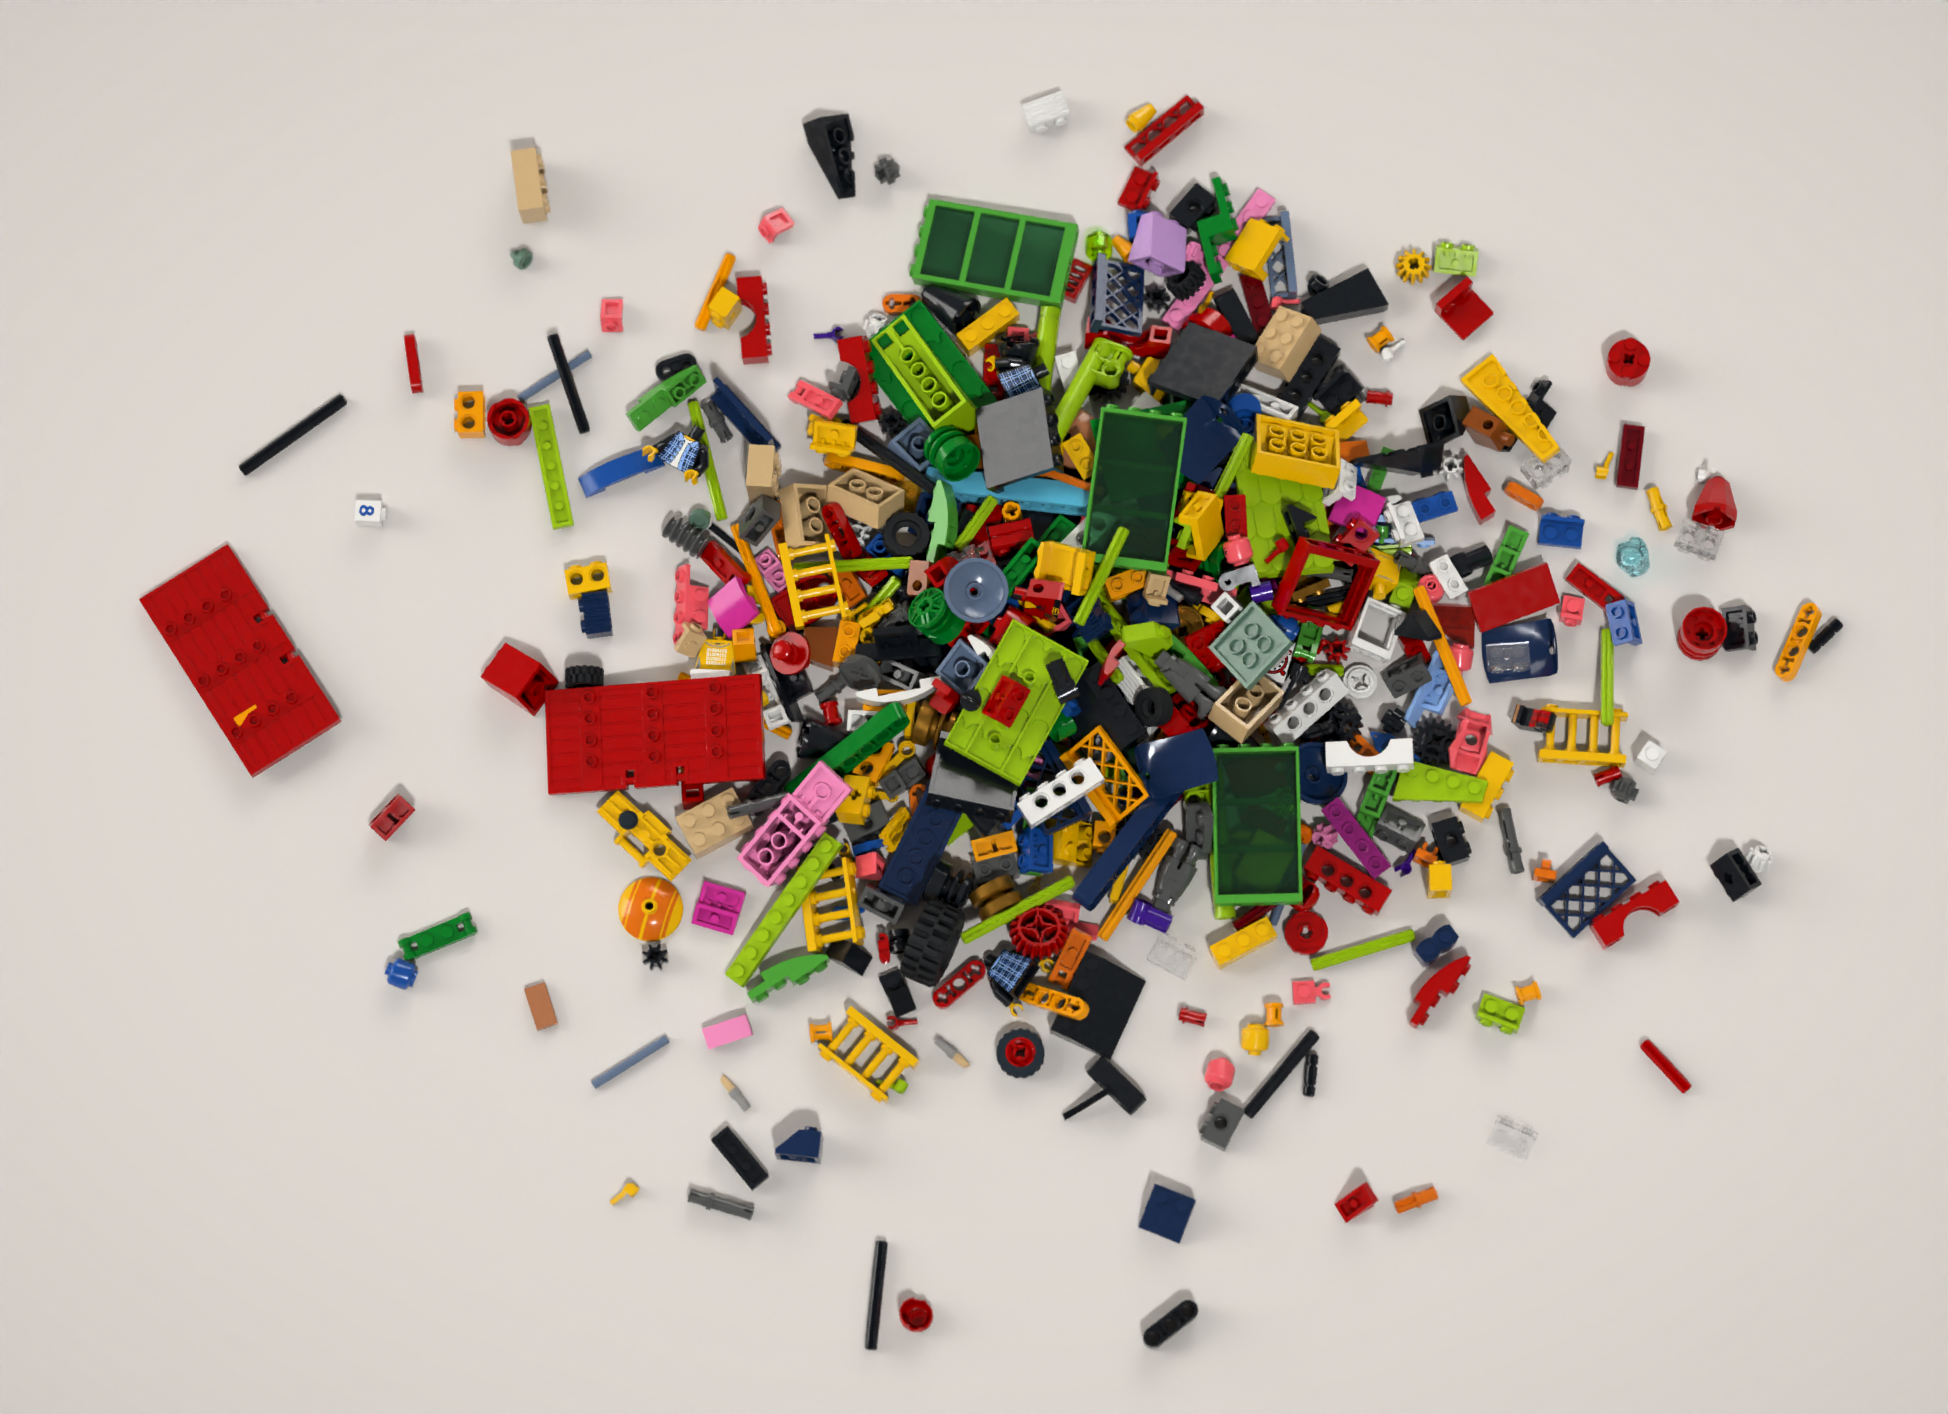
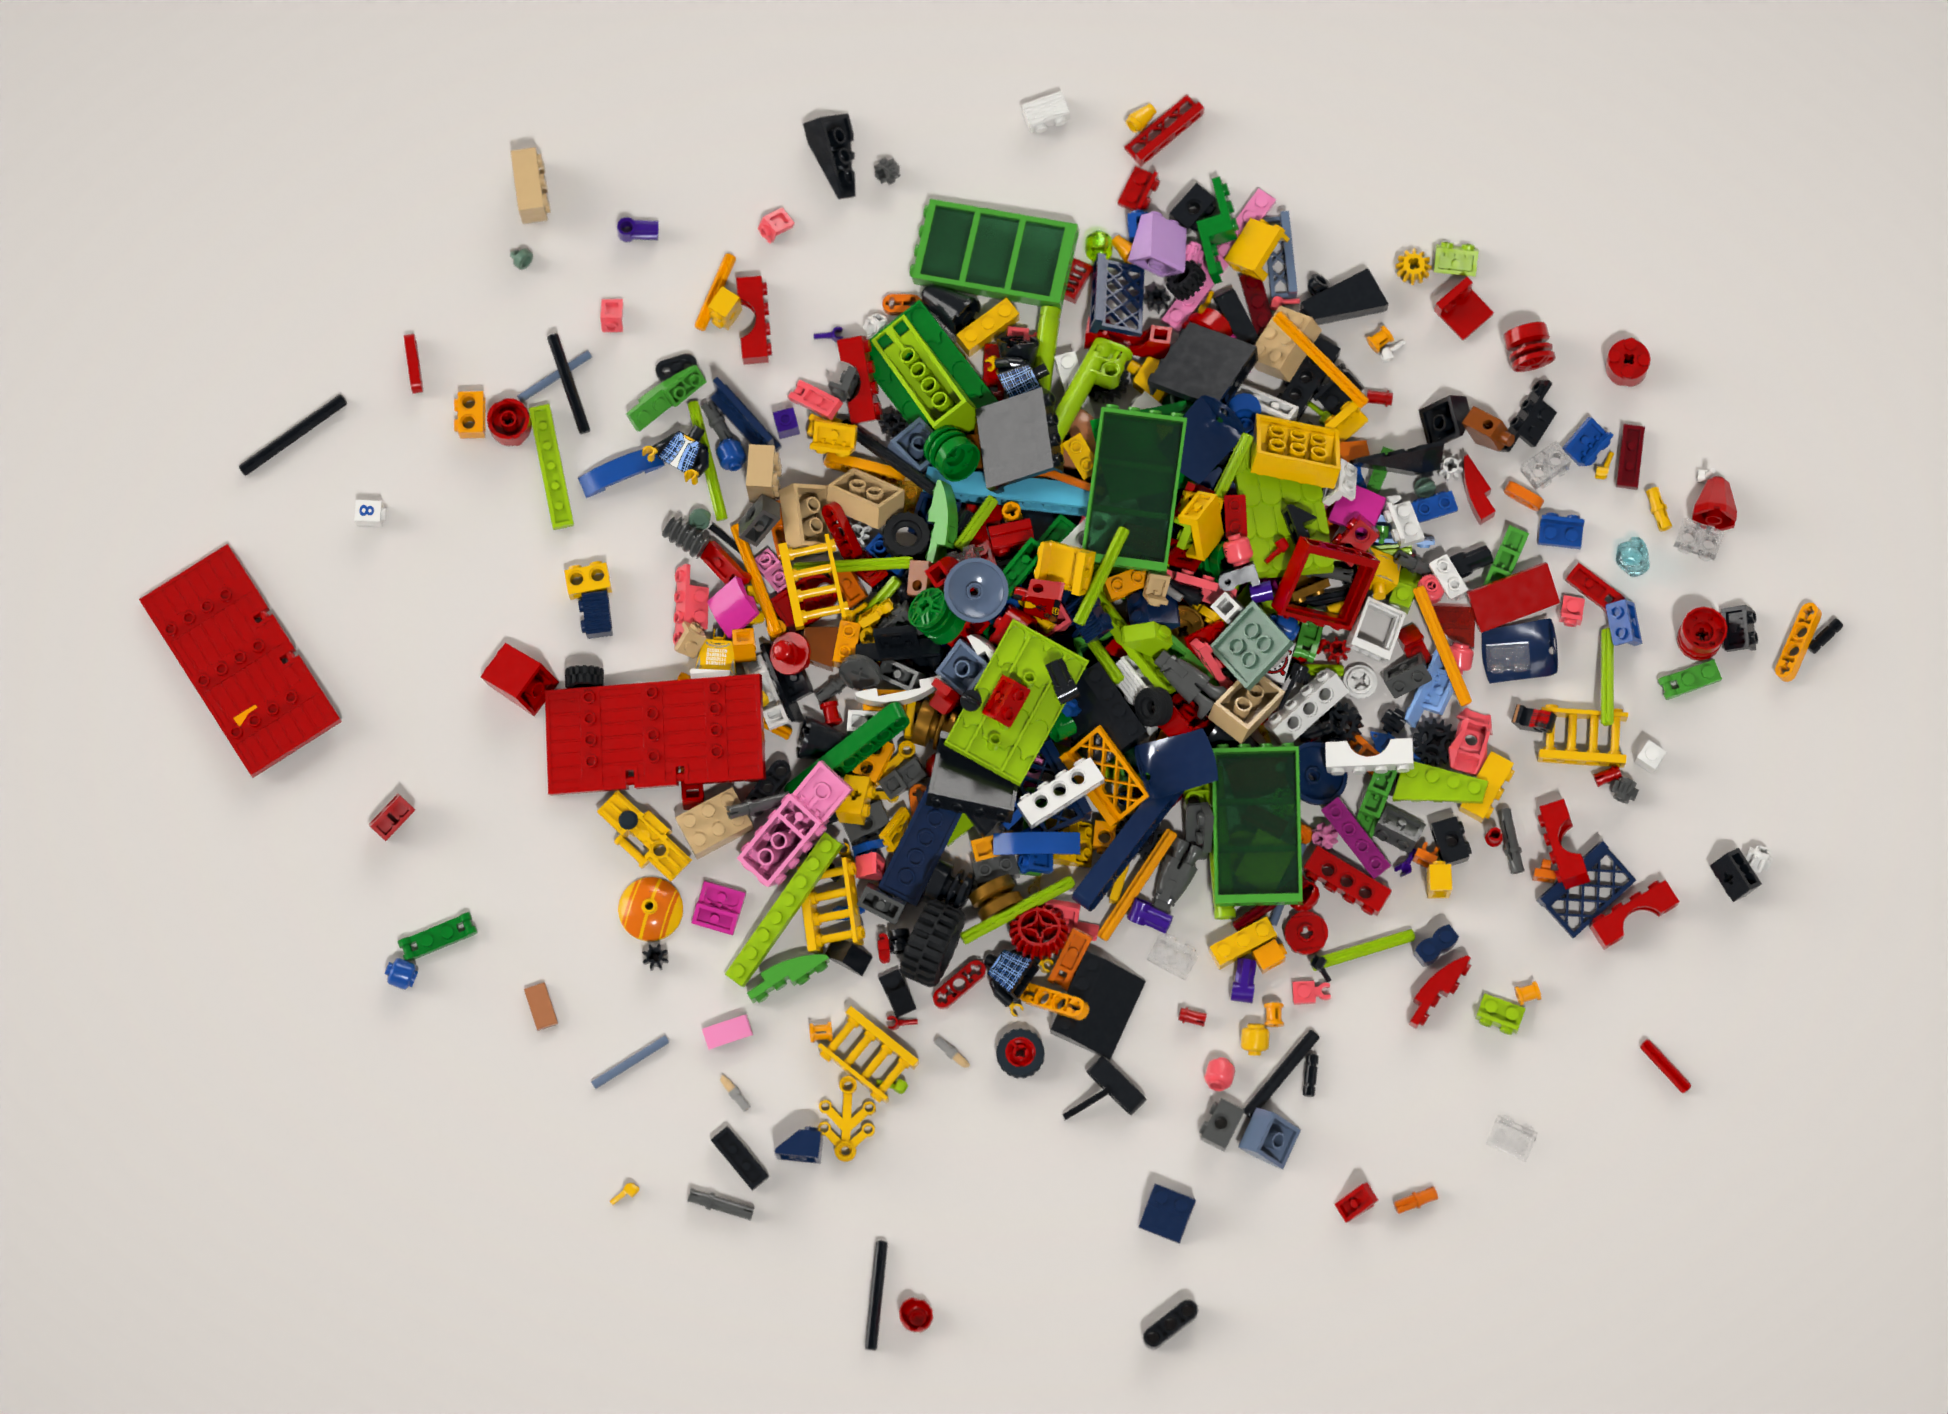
slope [1097,639,1126,686] -> none
black slope [1394,610,1442,641] -> none
yellow wing [1460,354,1560,464] -> none
none -> dark purple piece [617,217,659,242]
none -> blue head [716,439,746,471]
none -> dark purple brick [773,407,800,439]
none -> yellow plant [818,1076,876,1162]
none -> blue slope [993,832,1080,855]
none -> coral plate [1190,638,1234,690]
none -> dark purple piece [1231,958,1256,1003]
none -> sand blue slope [1238,1107,1301,1169]
none -> light orange brick [1252,939,1287,974]
none -> light orange axle [1273,311,1369,408]
none -> black hand [1310,955,1331,982]
none -> sand green tile [1414,478,1436,499]
none -> red pin [1485,827,1503,847]
none -> red wheel [1503,322,1556,372]
none -> red arch [1538,799,1590,890]
none -> blue bracket [1561,417,1614,466]
none -> bright green plate [1658,659,1722,700]

